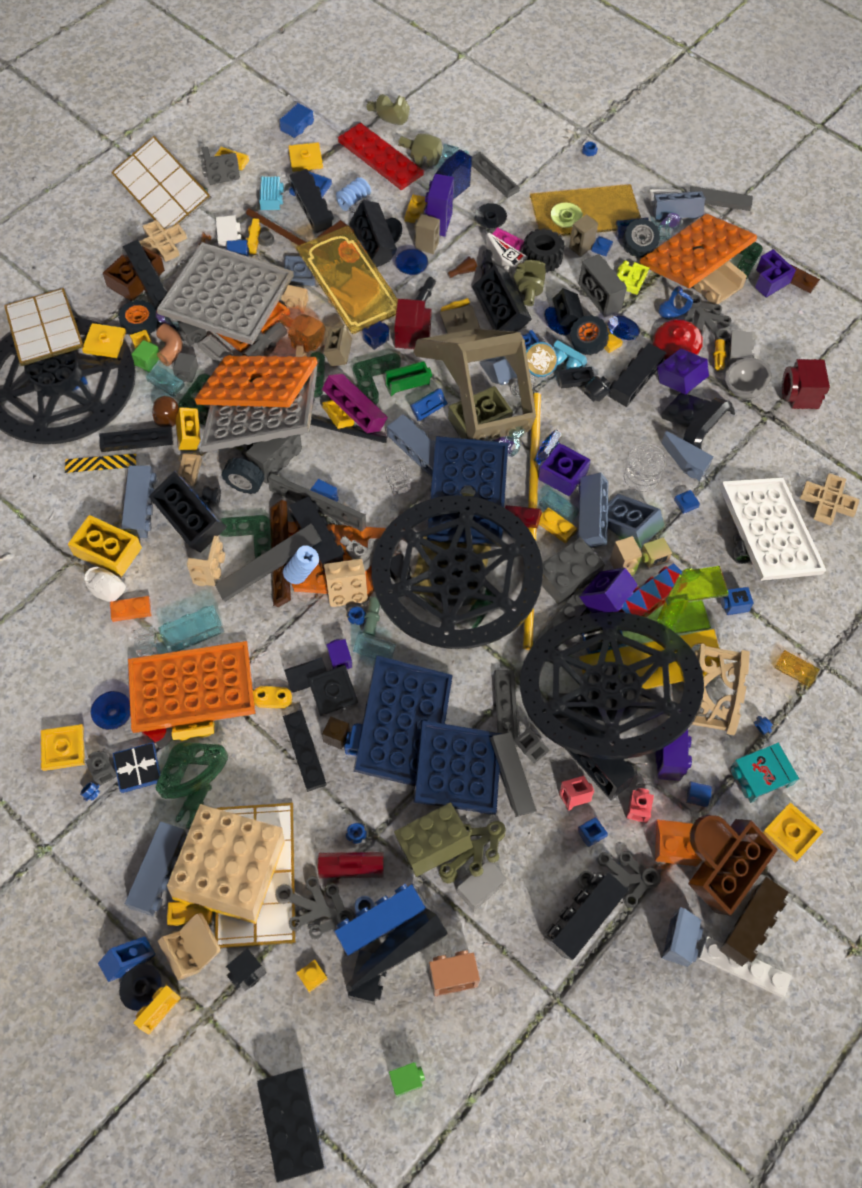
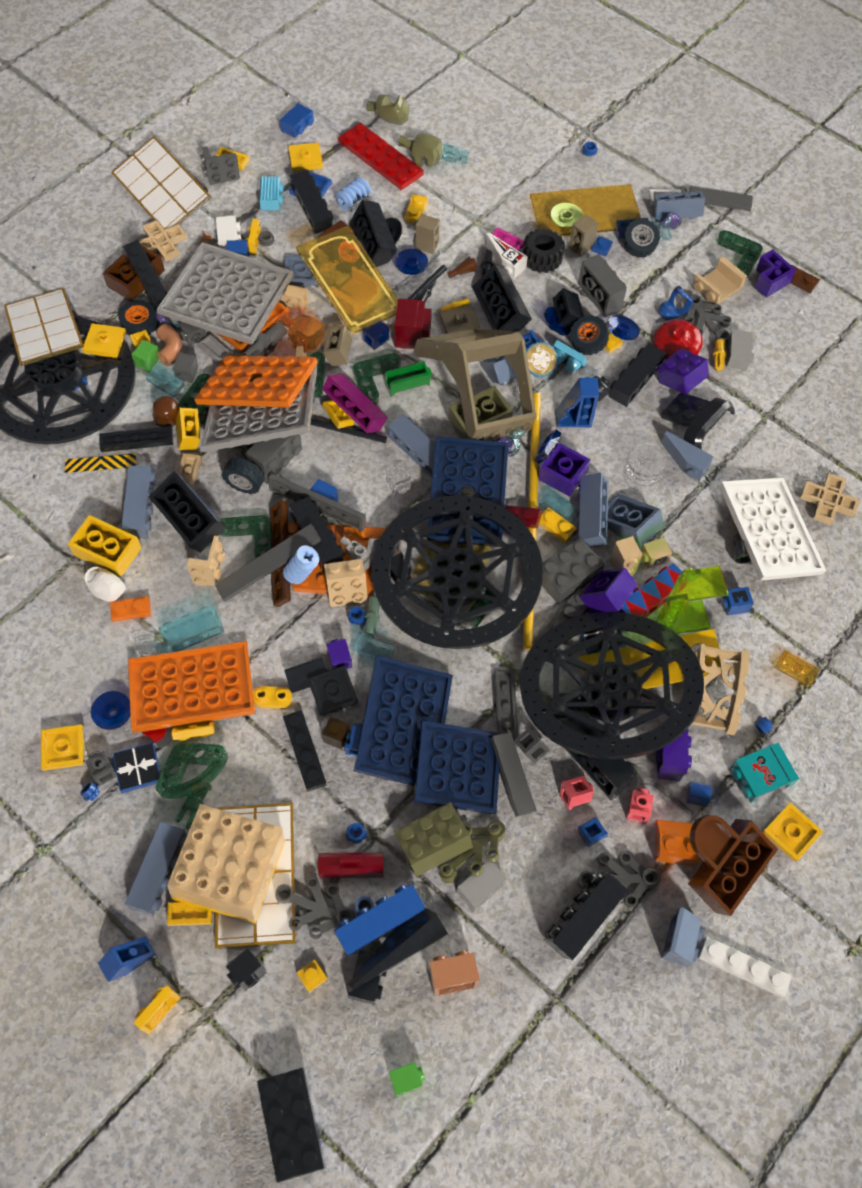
black dish [119,964,162,1011] -> none
tan bracket [158,913,220,980] -> none
black wheel [202,485,221,505] -> none
reddish brown tile [246,208,329,261] -> none
blue plate [410,388,448,421] -> none
dark purple brick [425,174,454,237] -> none
clear blue brick [427,149,472,203] -> none
dark grey tile [468,152,520,198] -> none
black dish [475,203,507,228] -> none
olive piece [514,260,546,306] -> none
black plate [557,366,594,389] -> none
neon yellow plate [617,261,650,295] -> none
orange plate [640,213,757,289] -> none
blue plate [674,490,700,514] -> none
dark brown brick [719,877,789,967] -> none
light grey cylinder [725,358,772,399] -> none
dark red piece [782,359,830,409] -> none
none -> black bar [407,265,447,300]
none -> blue wedge [555,377,599,427]

